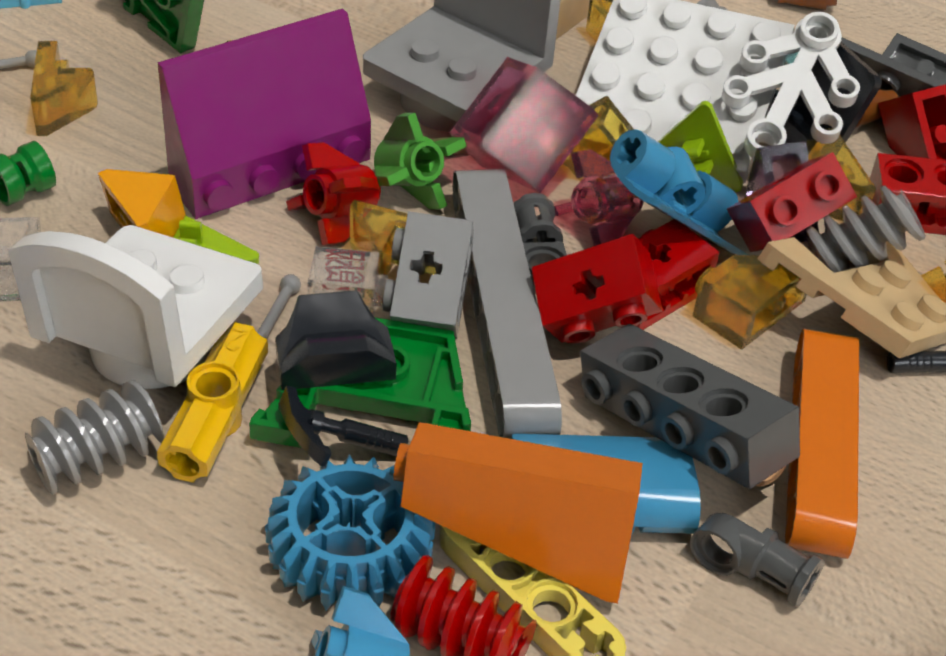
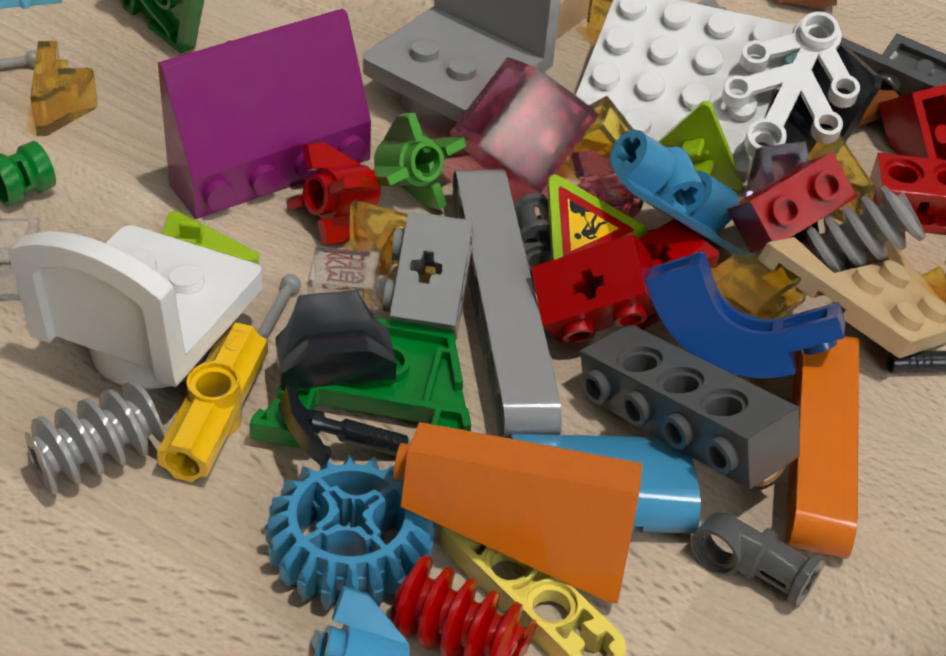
light orange slope [98,169,186,237] -> none
none -> piece [547,174,648,260]
none -> blue arch [645,251,845,378]

